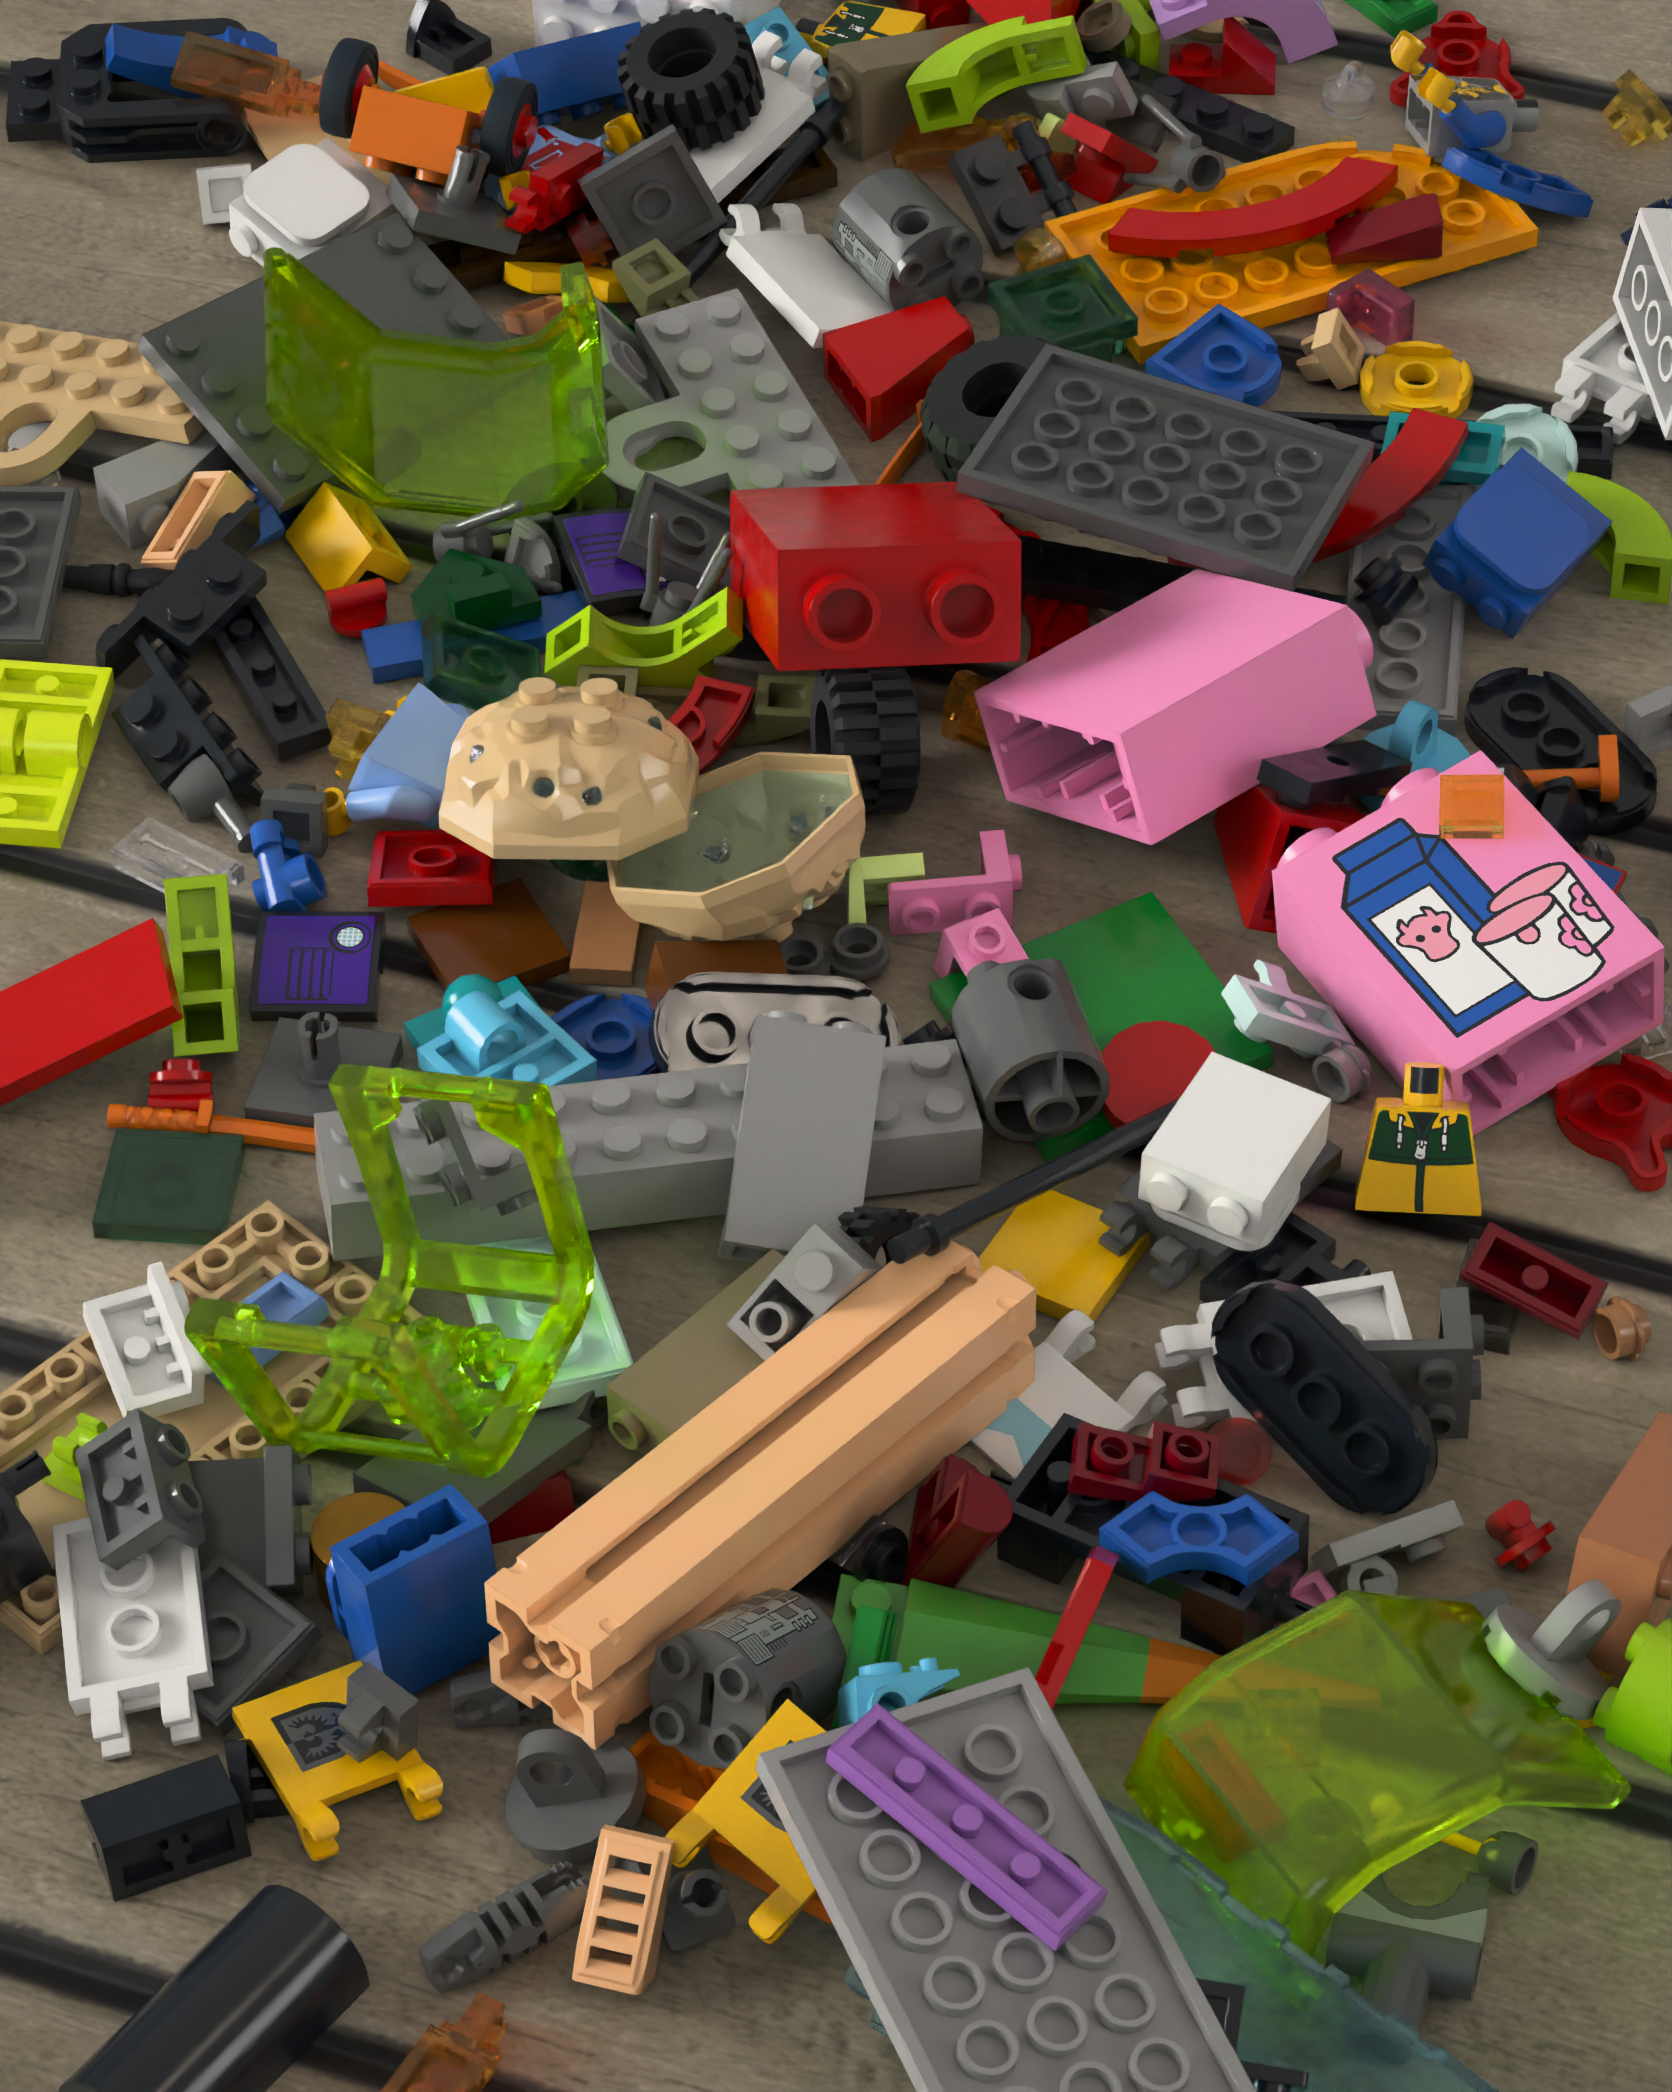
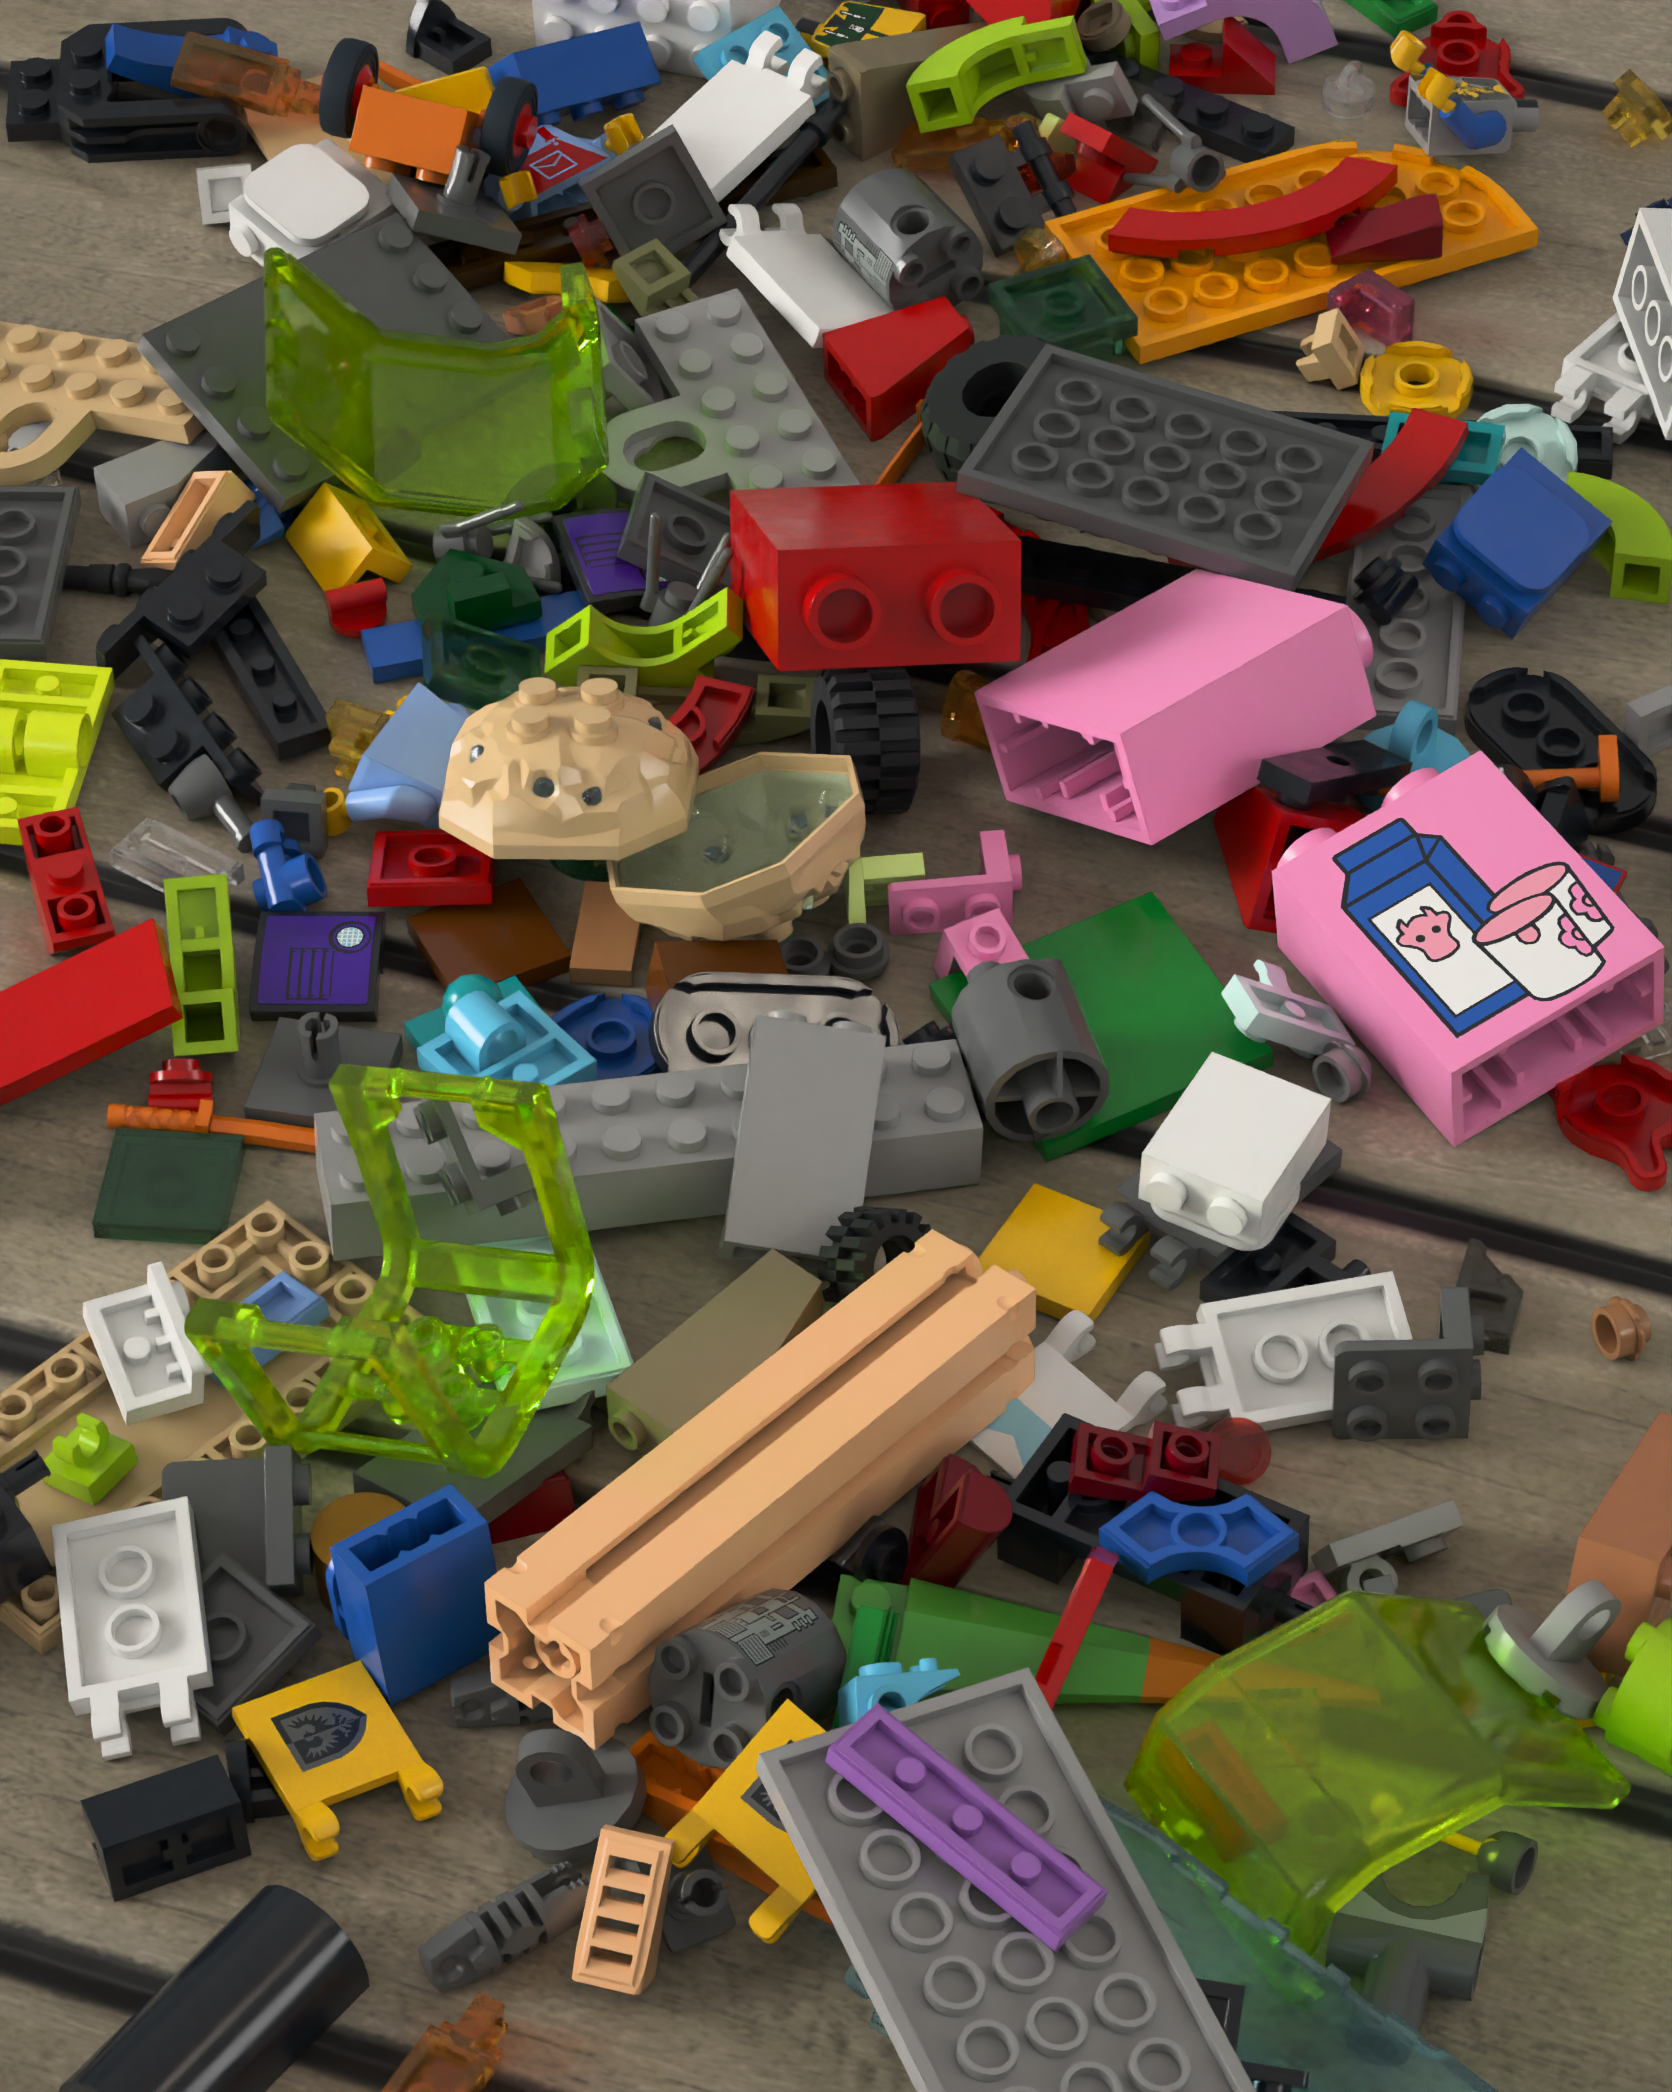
dark grey bracket [75,1409,207,1571] -> none
dark grey tile [337,1661,420,1763] -> none
red plate [504,142,604,234] -> none
black tyre [617,8,765,152] -> none
light grey slope [726,1223,883,1361] -> none
black bar [887,1097,1180,1264] -> none
red tile [1101,1020,1216,1143] -> none
blue tile [1145,303,1282,407] -> none
black tile [1211,1279,1438,1516] -> none
torso [1355,1062,1482,1216] -> none
clear yellow tile [1439,774,1505,839] -> none
blue tile [1442,147,1594,218] -> none
dark red slope [1459,1222,1609,1340] -> none
red plate [1485,1500,1556,1571] -> none
none -> red slope [17,807,115,955]

